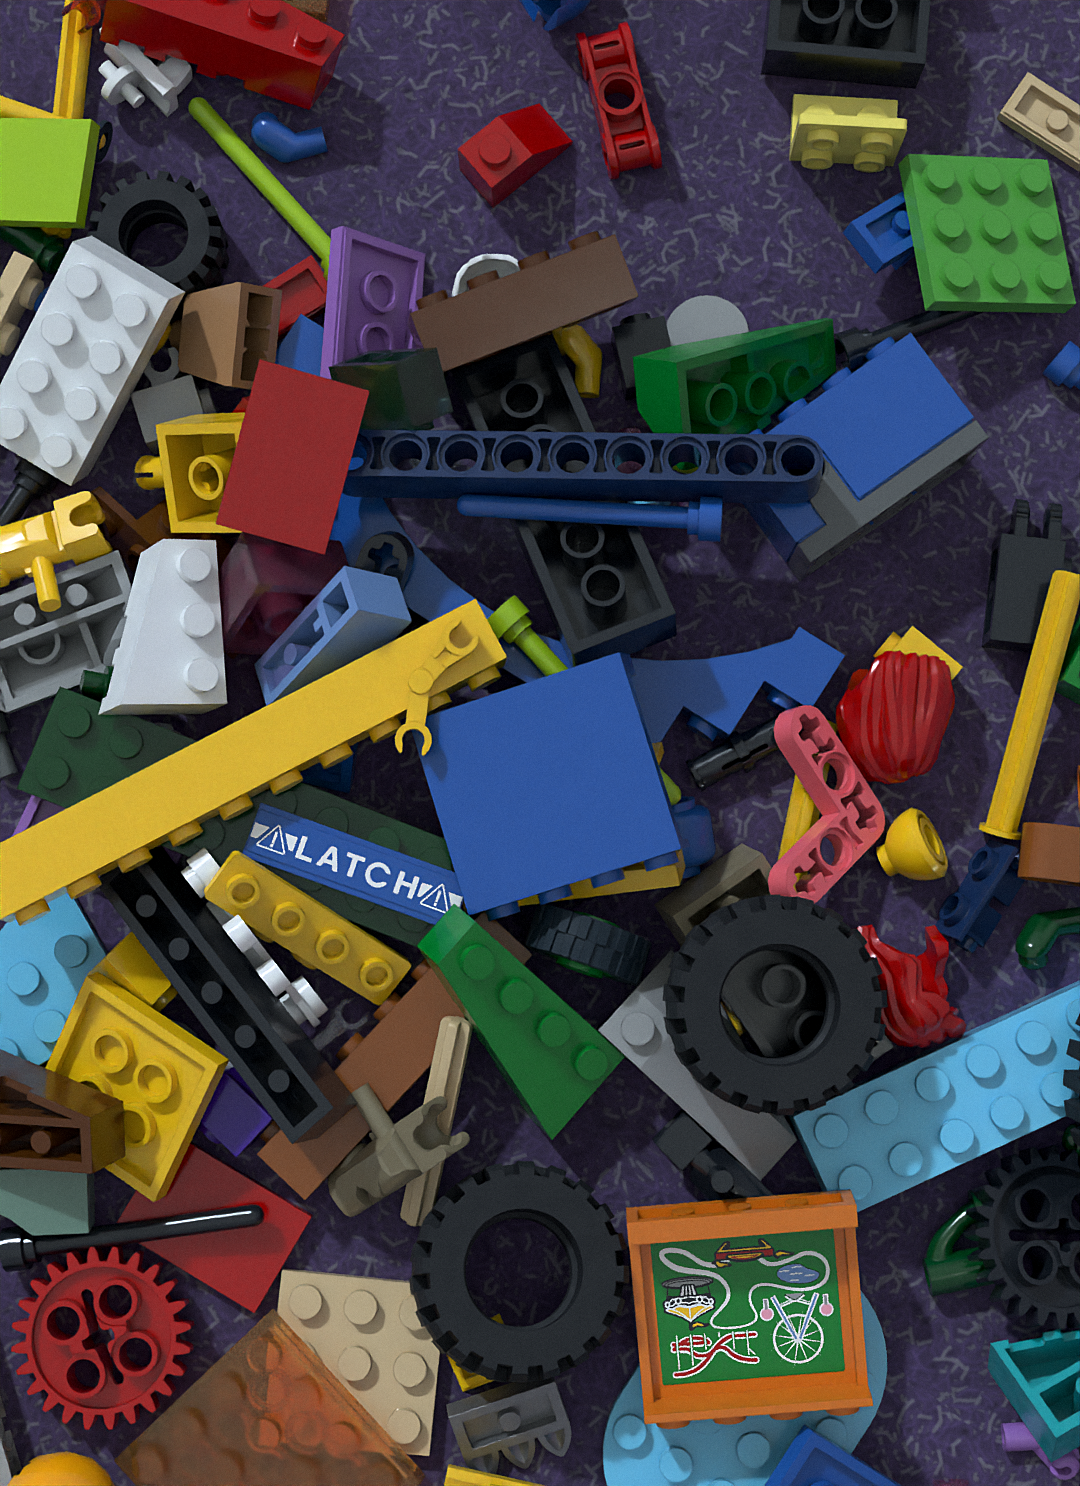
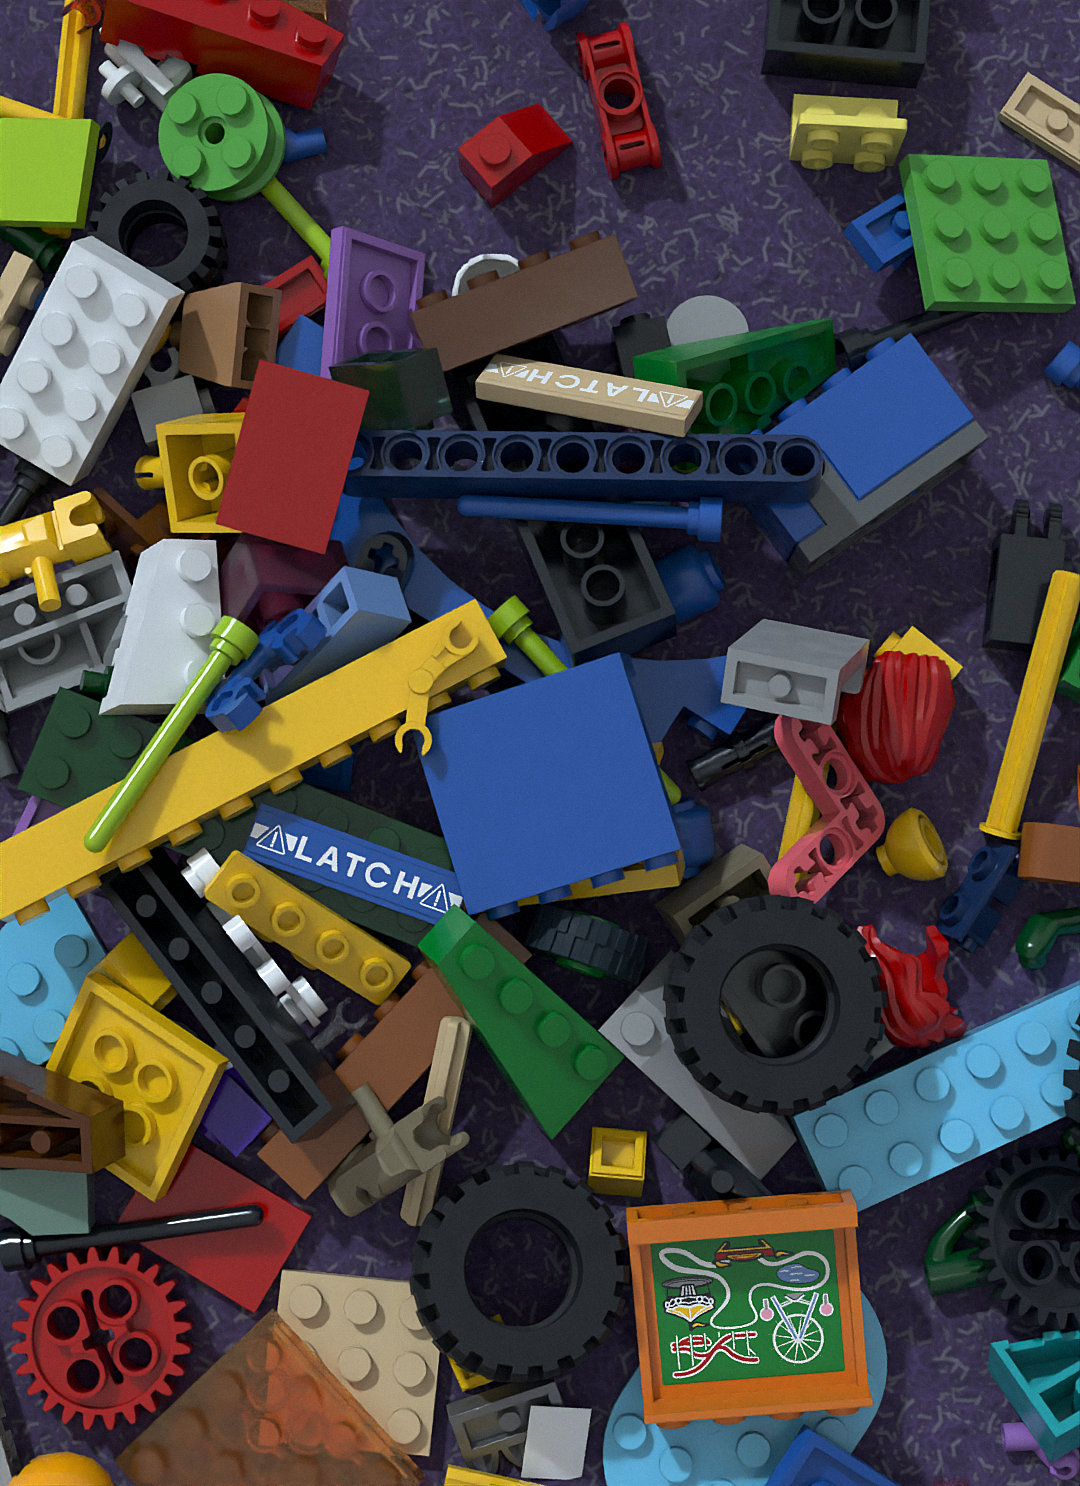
yellow arm [552,324,602,398] -> none
none -> lime piece [84,616,260,853]
none -> bright green wheel [158,73,286,202]
none -> blue helmet [204,608,327,733]
none -> tan tile [475,353,703,437]
none -> white sticker [521,1405,592,1480]
none -> yellow slope [588,1127,647,1197]
none -> blue head [653,544,726,624]
none -> light grey panel [721,619,870,725]

